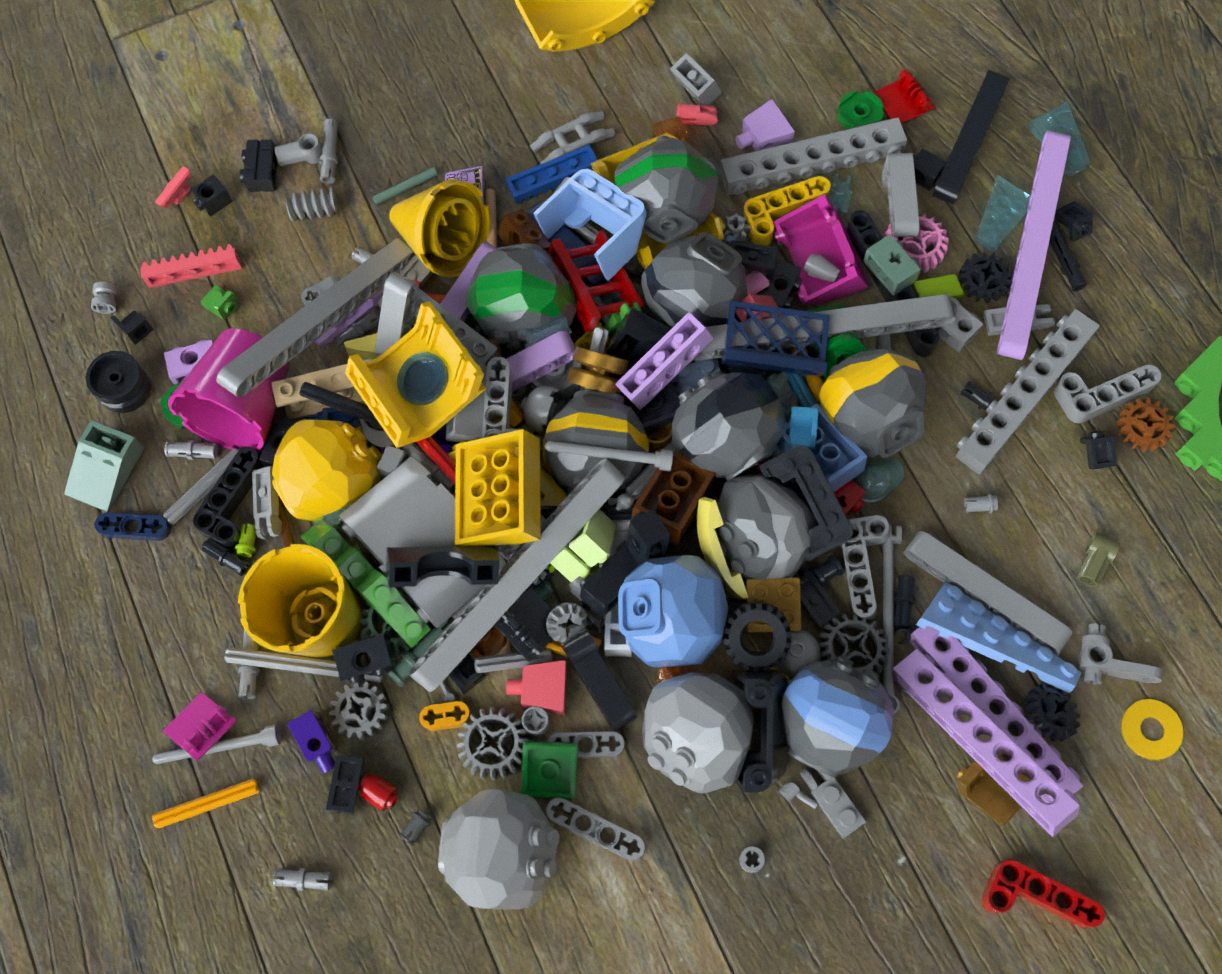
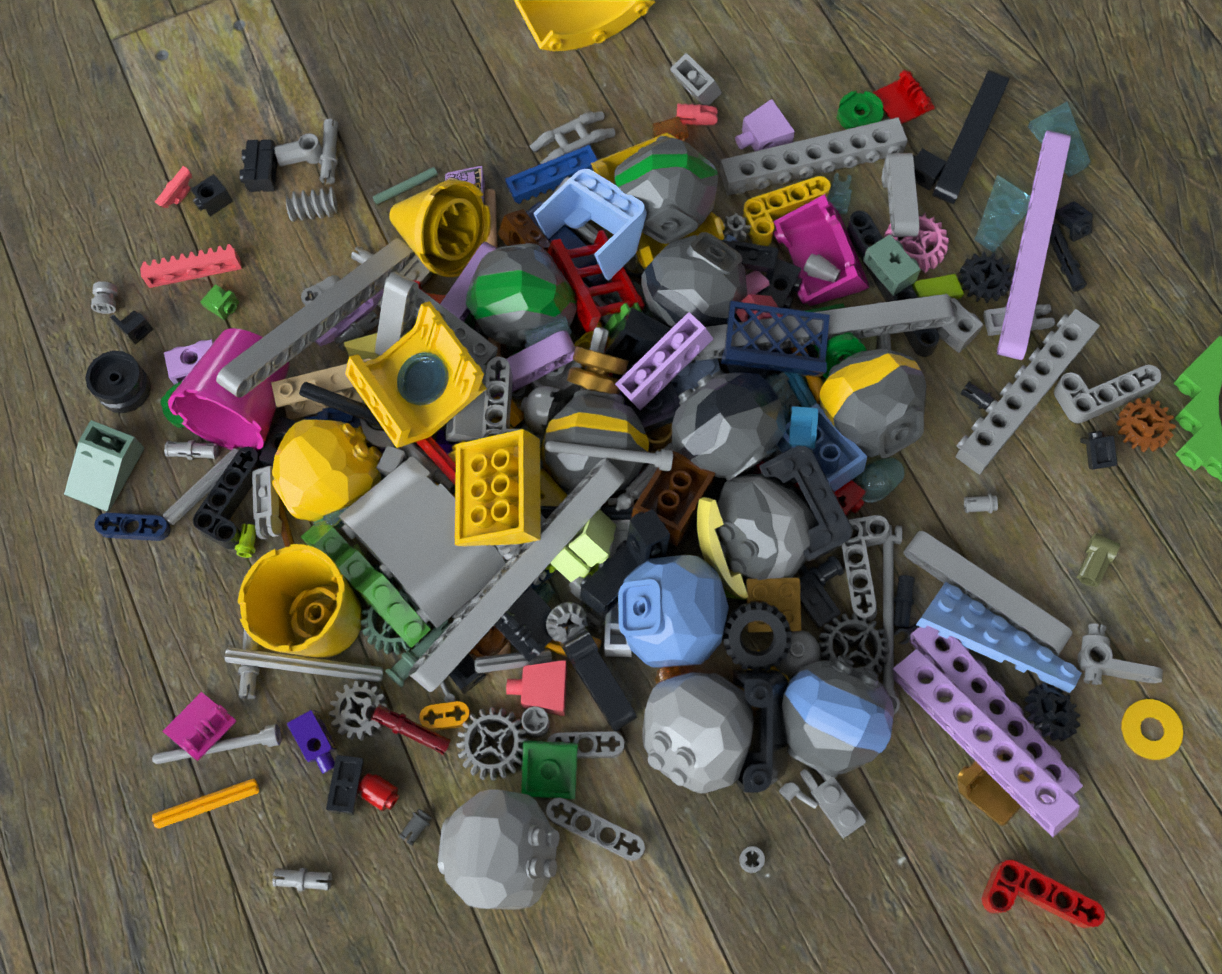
black axle [202,538,250,576] -> none
black brick [332,634,397,684] -> none
black arch [386,545,500,587] -> none
none -> dark red pin [371,704,451,755]

